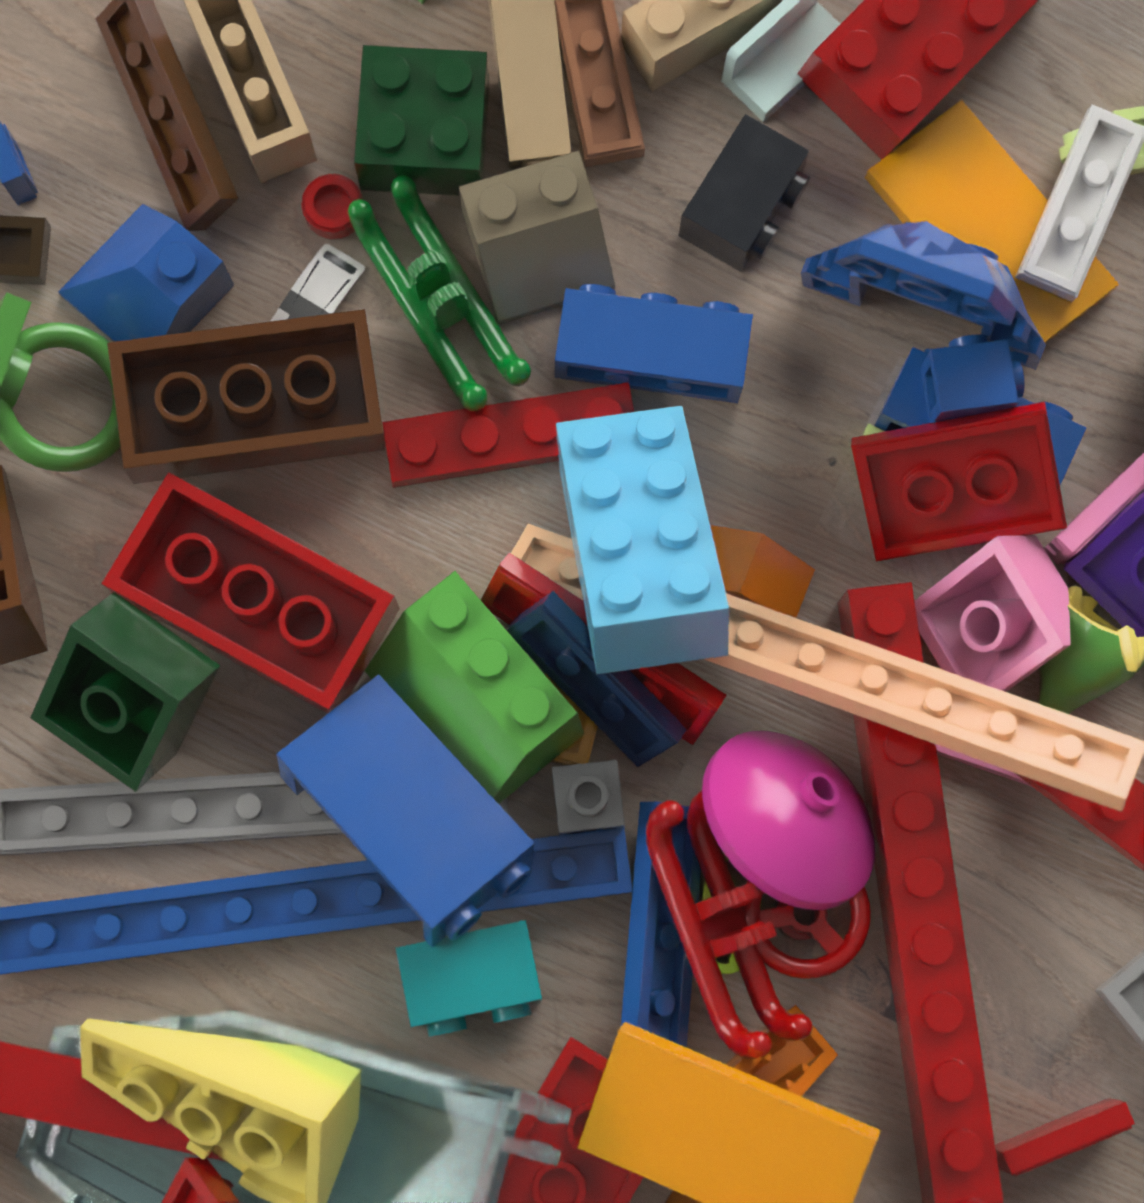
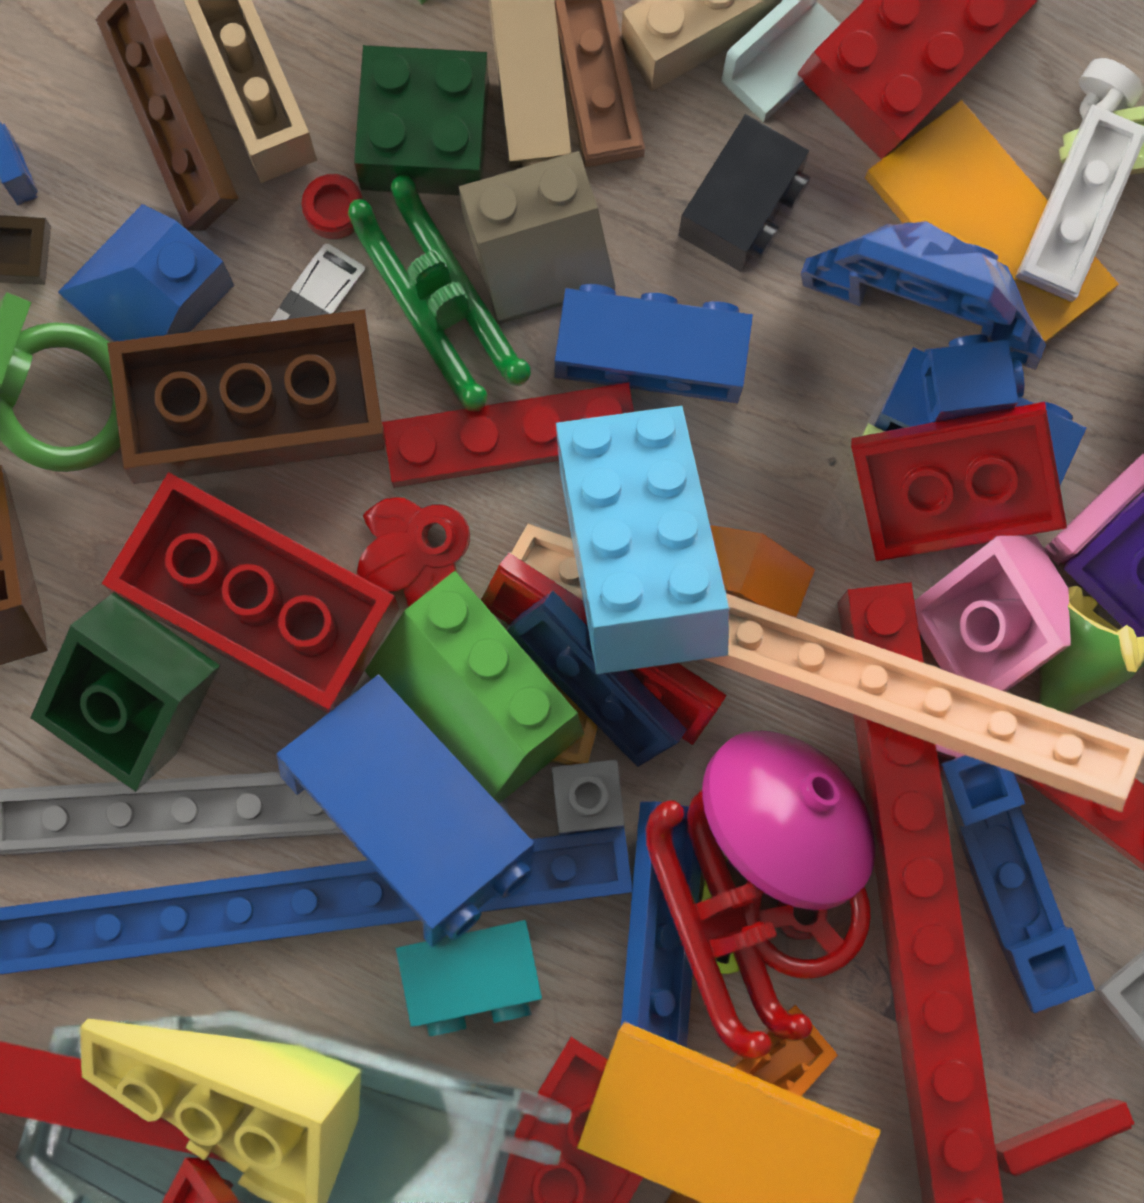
none -> red plate [356,497,470,607]
none -> blue slope [939,755,1095,1013]
none -> white tile [1079,58,1144,119]

